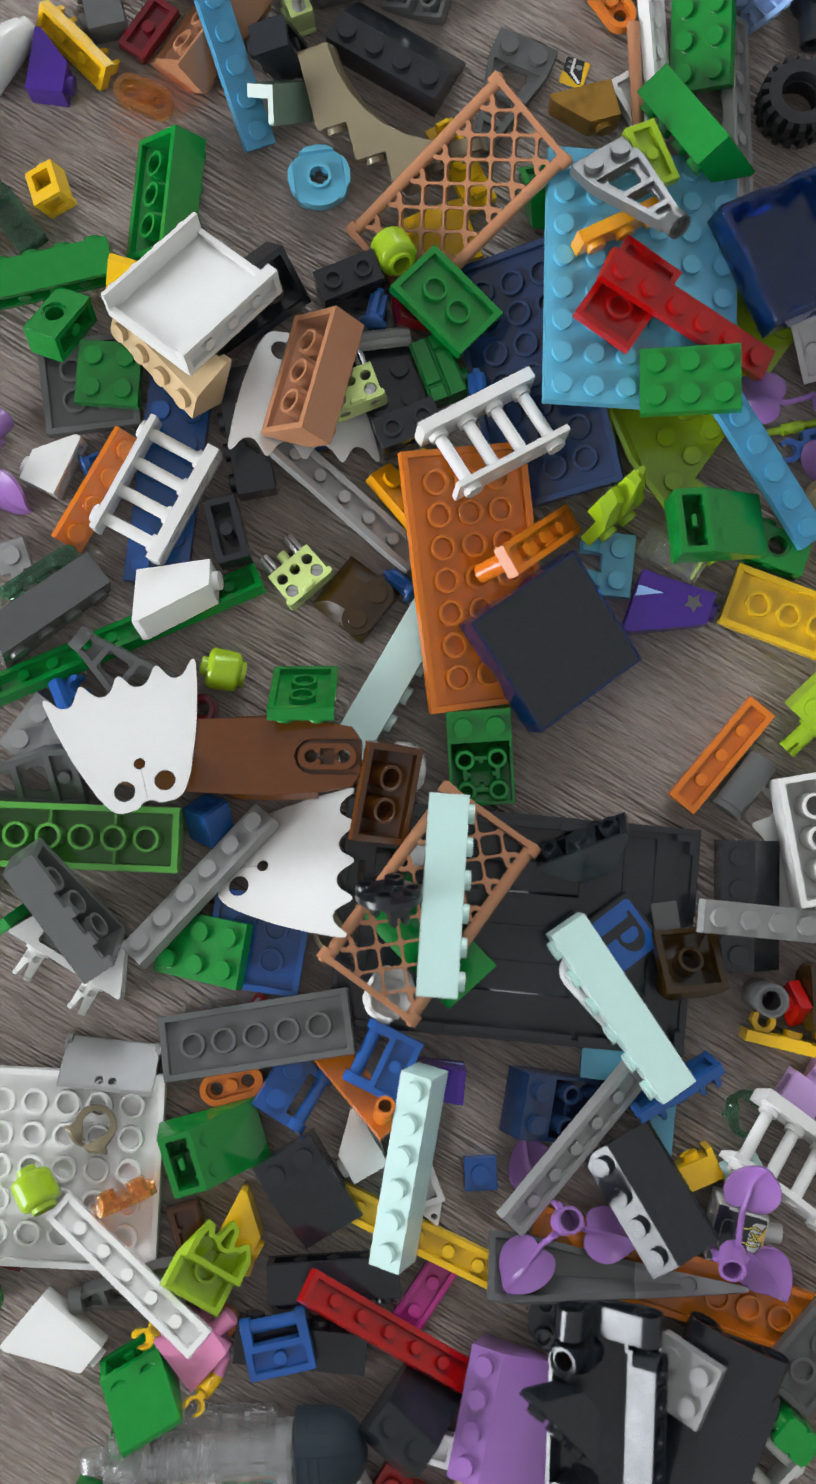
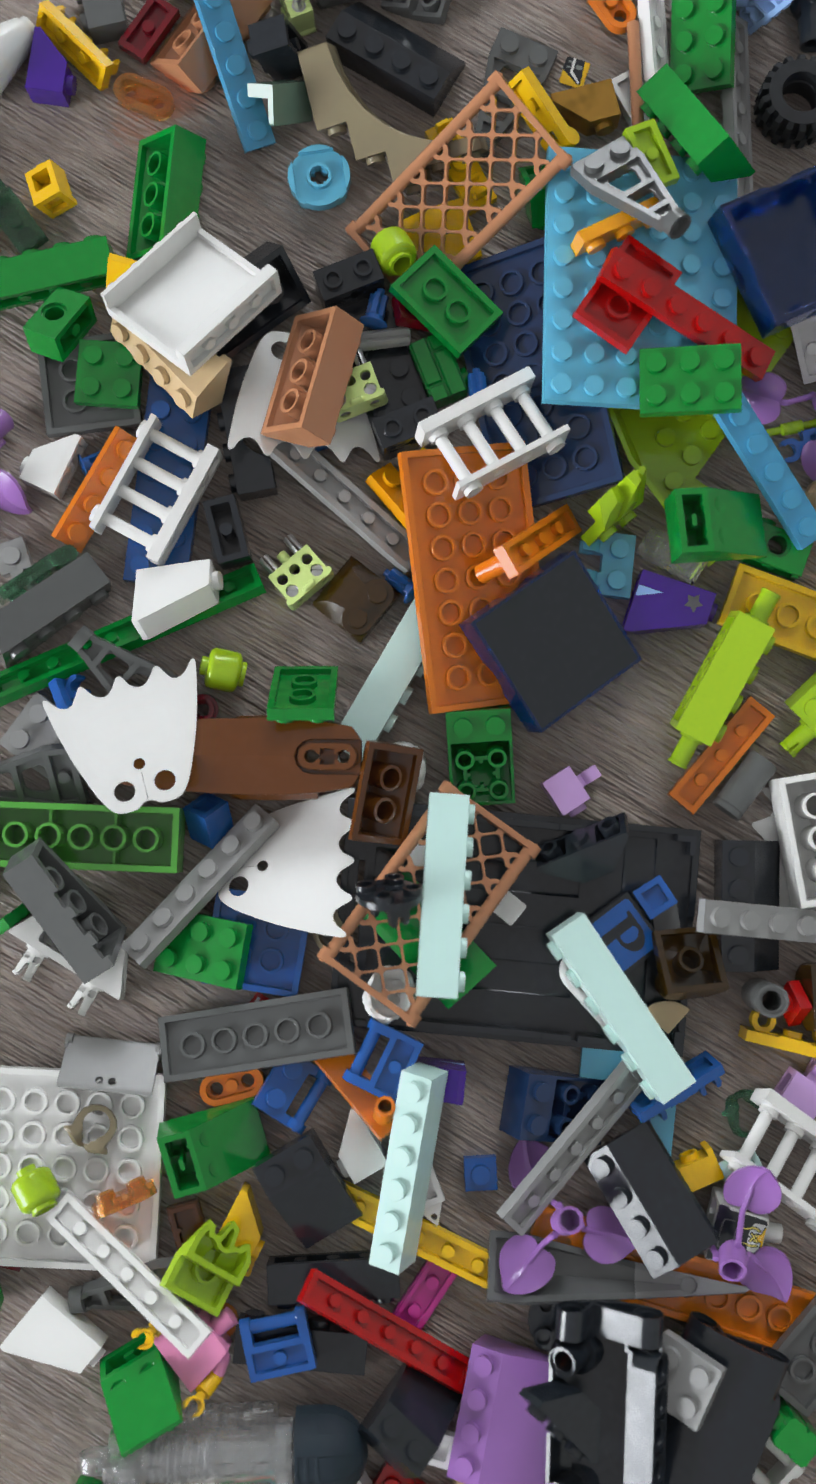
none -> white sticker [494,891,526,925]
none -> yellow plate [508,66,580,152]
none -> lavender brick [540,765,602,818]
none -> blue plate [632,875,678,920]
none -> tan tile [647,1001,690,1034]
none -> lime brick [668,587,781,770]

